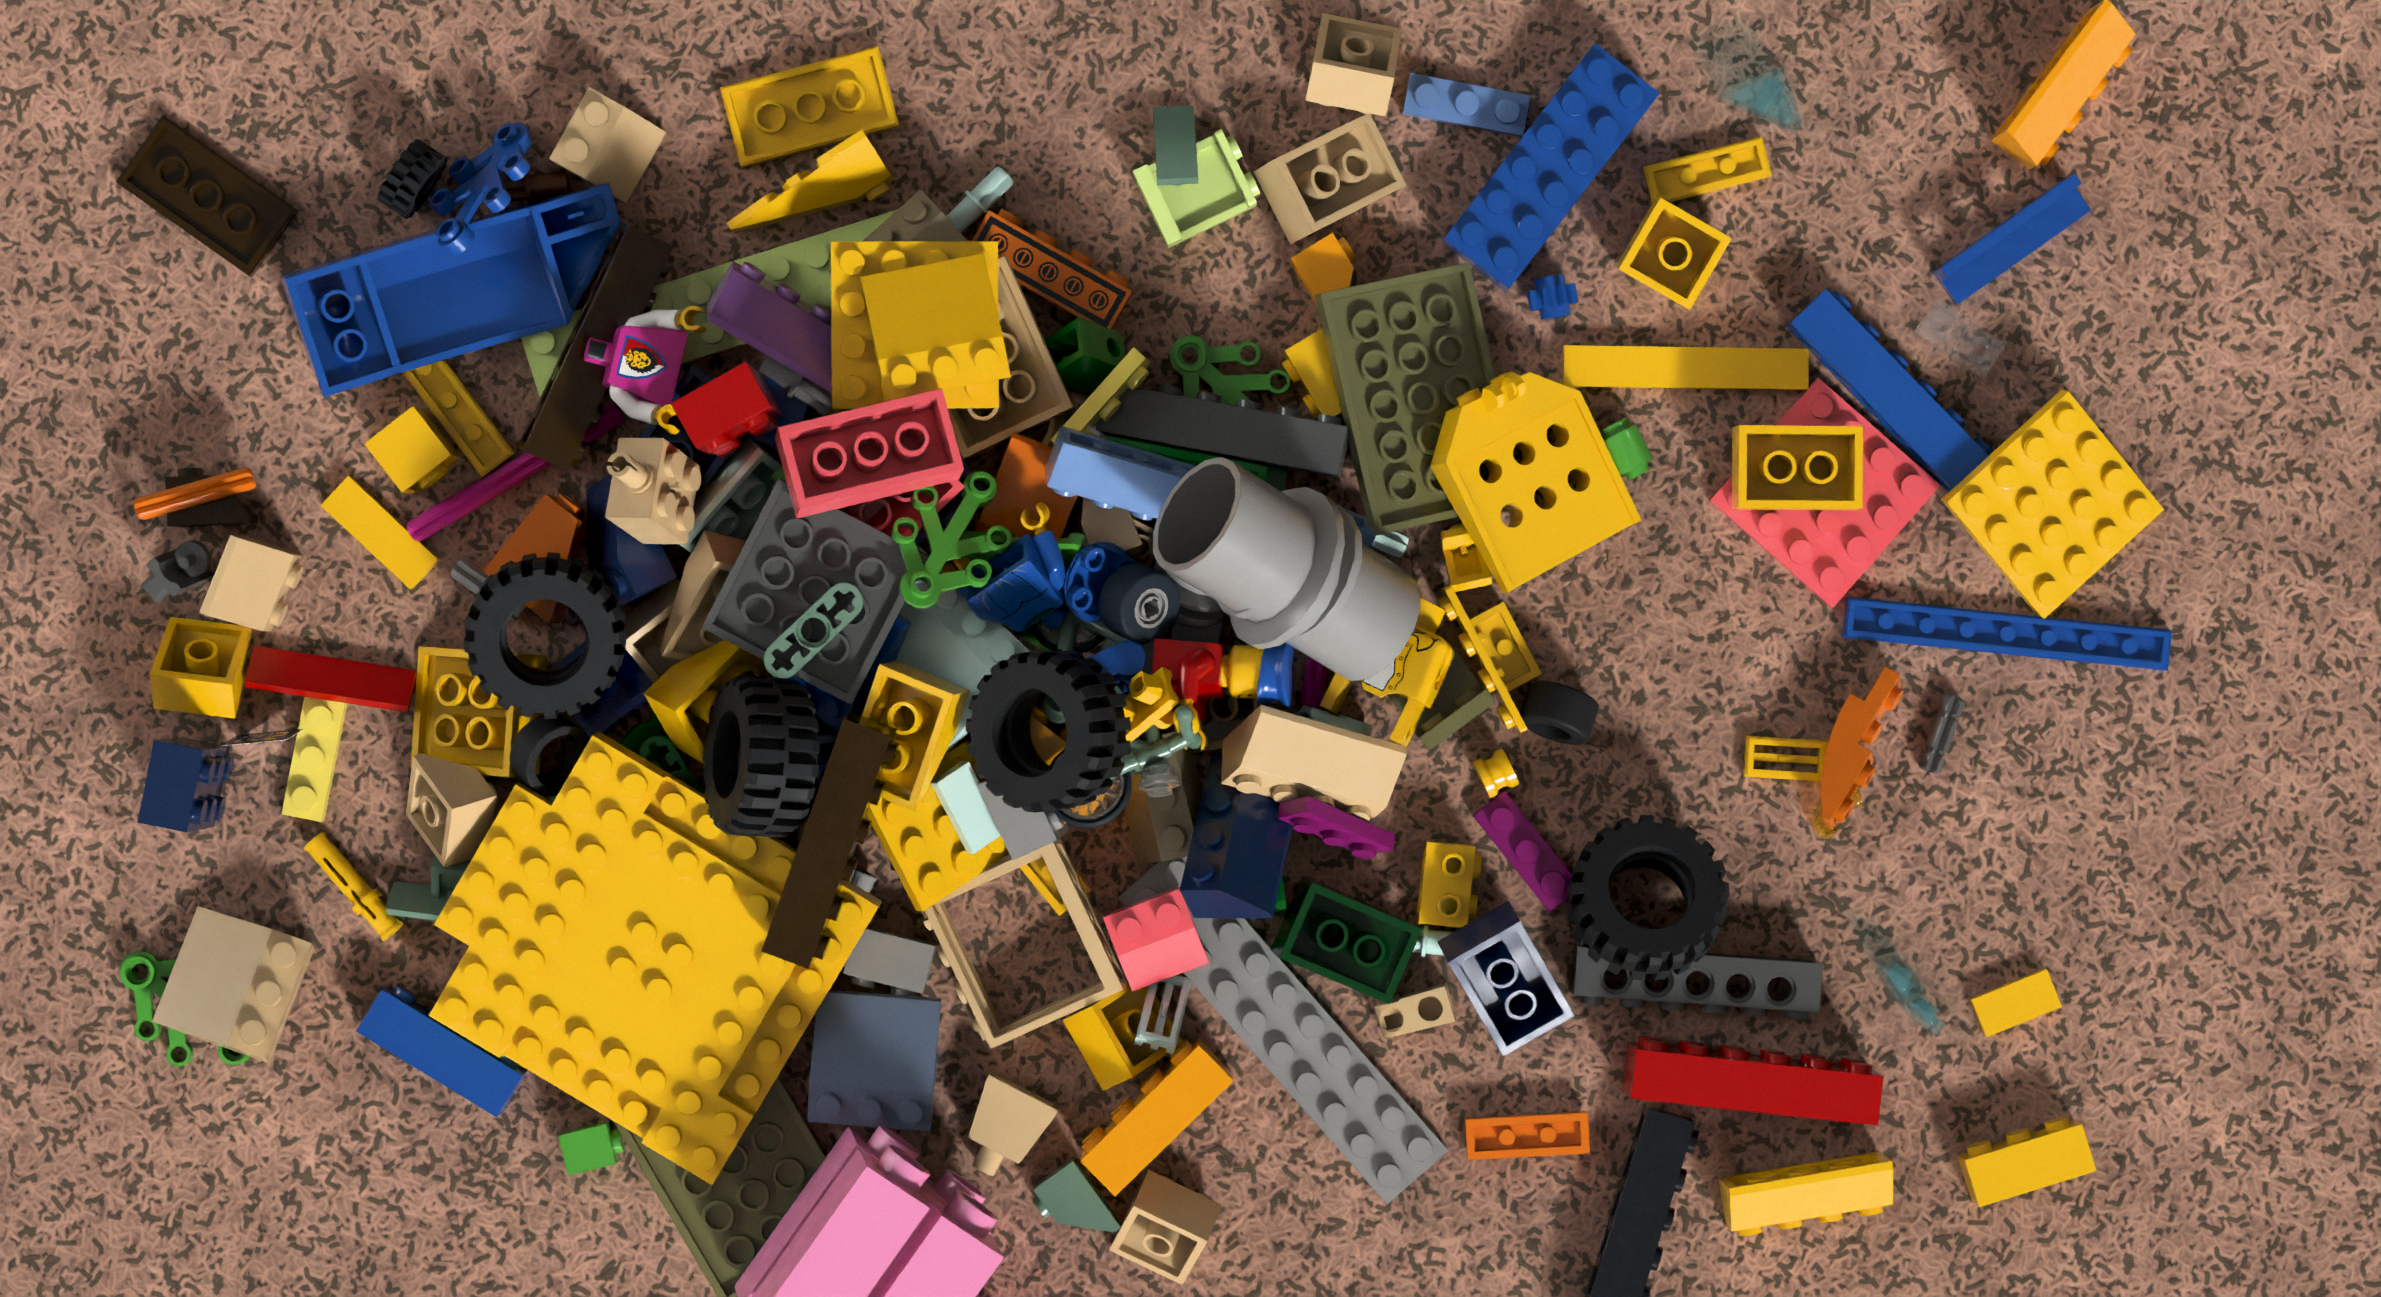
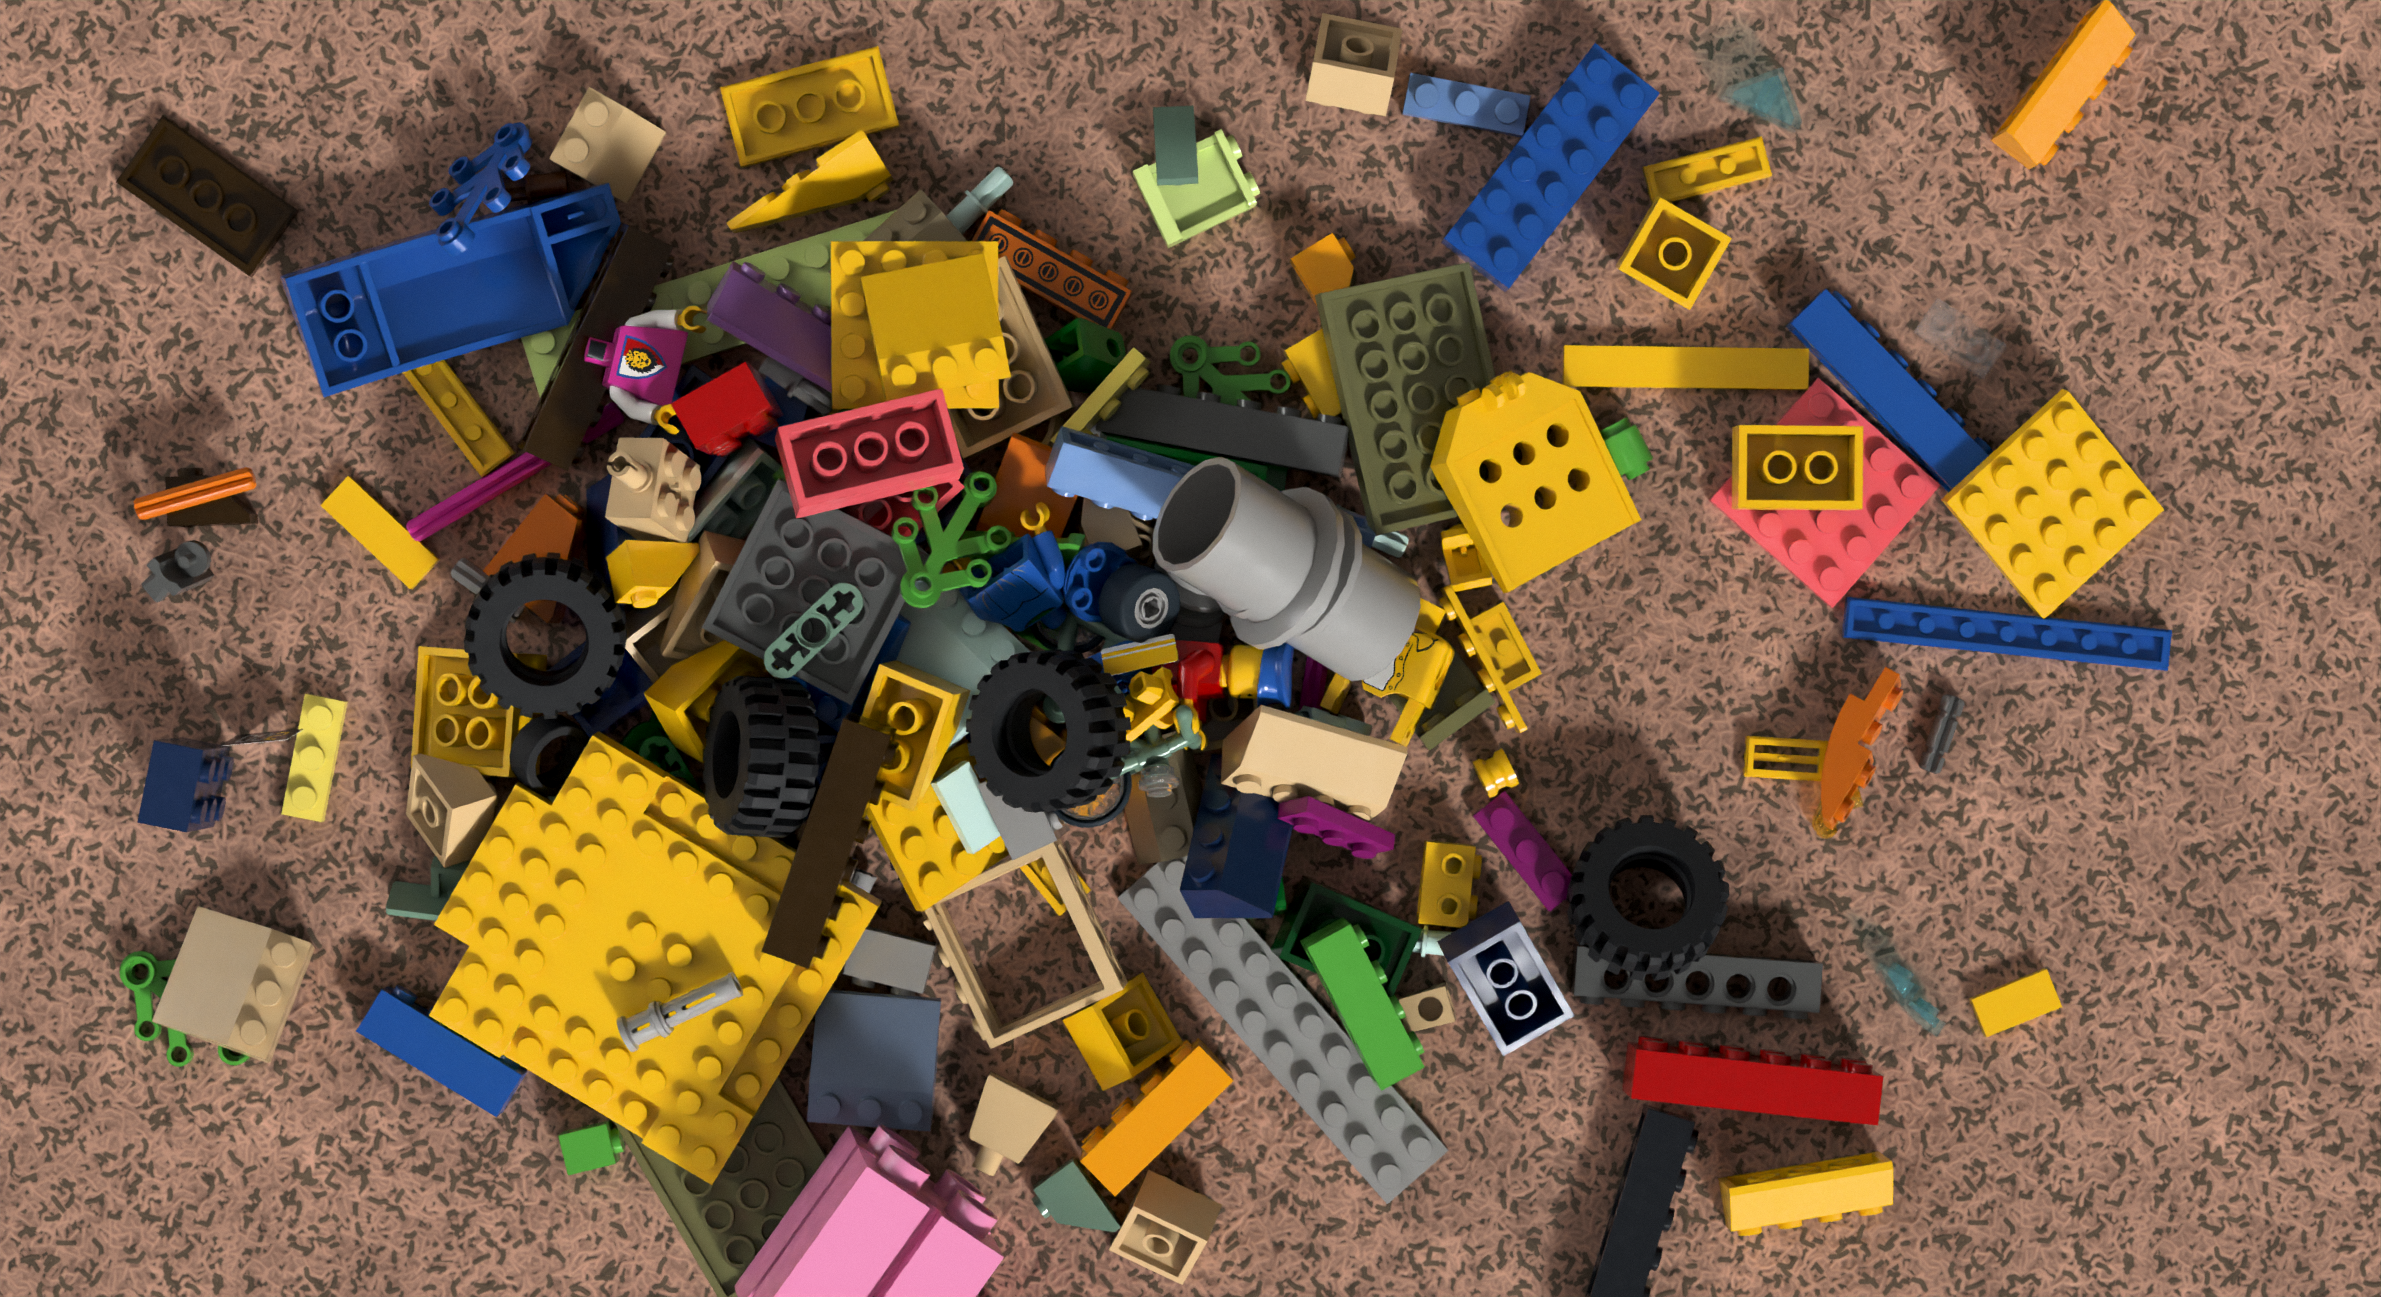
yellow slope [150,617,252,719] -> none
tan slope [199,535,303,631] -> none
red tile [244,645,417,713] -> none
yellow pin [303,831,404,941] -> none
yellow head [364,406,461,495] -> none
black tyre [377,139,447,219] -> none
coral slope [1103,886,1209,992] -> none
light aqua tile [1134,975,1192,1055] -> none
tan slope [1253,114,1406,245] -> none
orange plate [1464,1111,1590,1160] -> none
black tyre [1520,681,1599,745] -> none
blue gear [1527,274,1579,320] -> none
blue fence [1932,174,2091,305] -> none
yellow brick [1957,1116,2097,1207] -> none
none -> yellow slope [606,540,700,608]
none -> light grey pin [616,972,743,1052]
none -> yellow sticker [1101,634,1178,675]
none -> bright green brick [1300,917,1425,1091]

